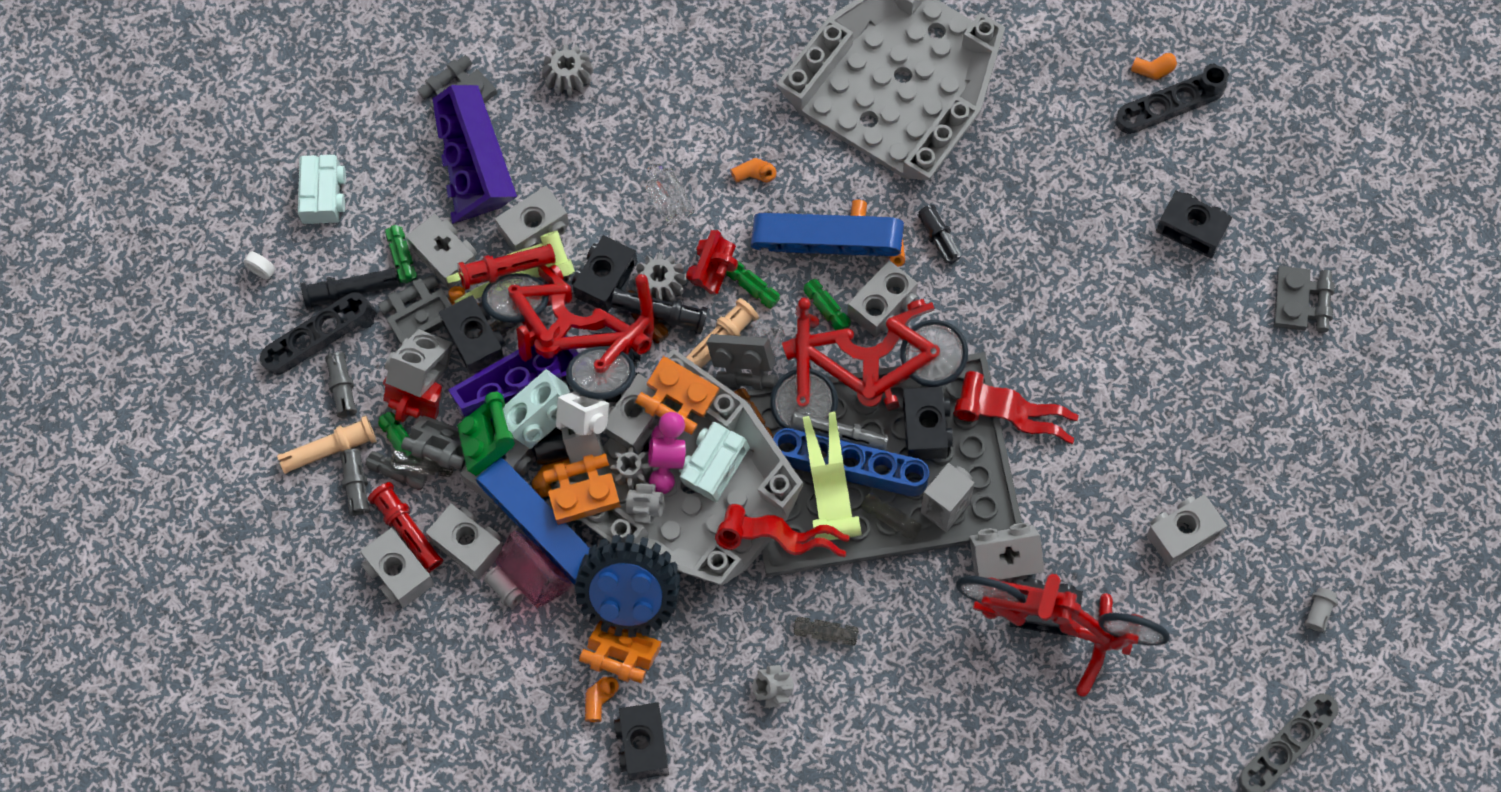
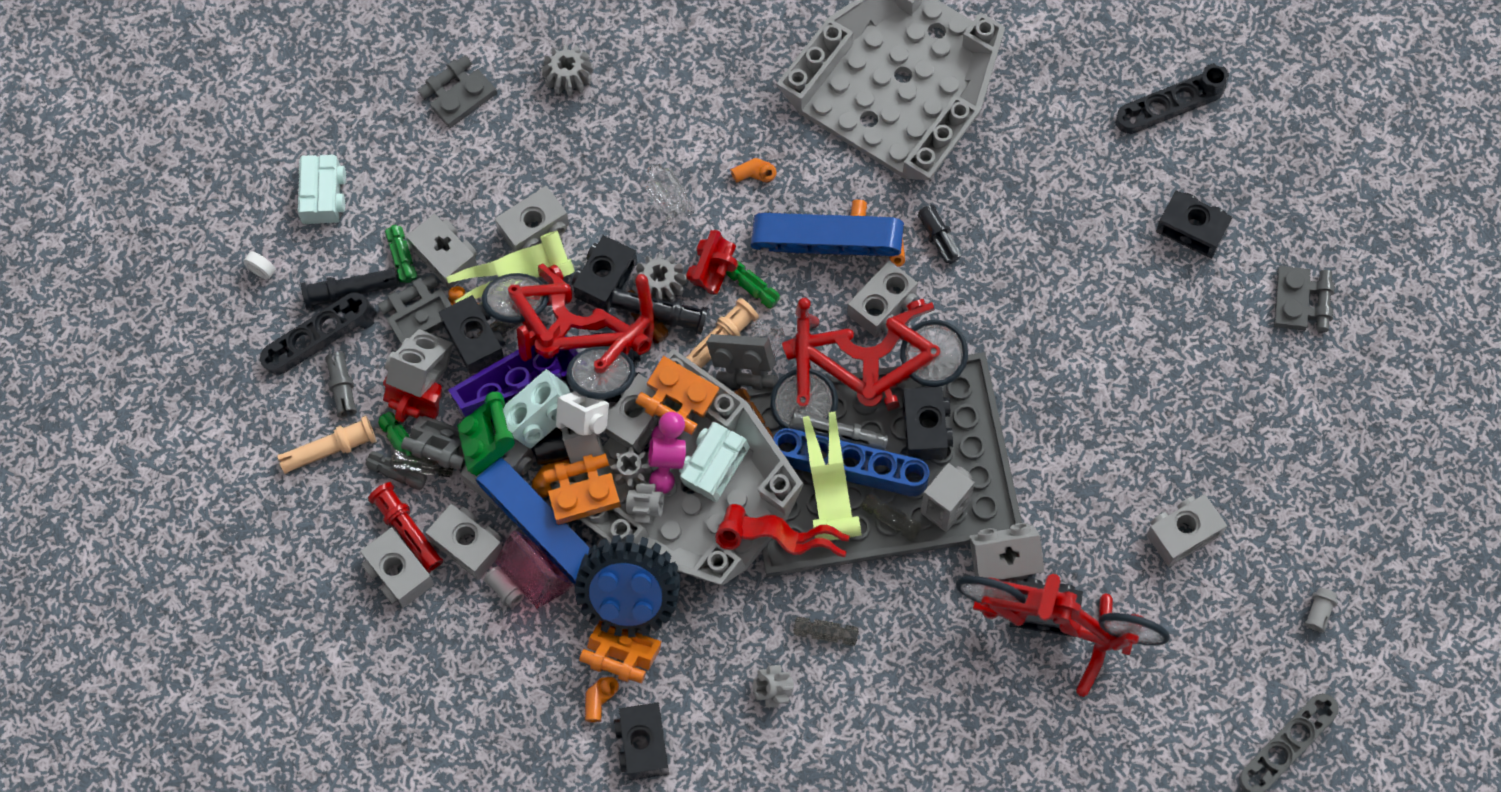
dark grey pin [340,449,370,516] -> none
dark purple wedge [432,85,517,224] -> none
red pin [457,244,556,290] -> none
green axle [803,279,851,331] -> none
red flag [953,371,1079,444] -> none
orange arm [1131,53,1177,80] -> none

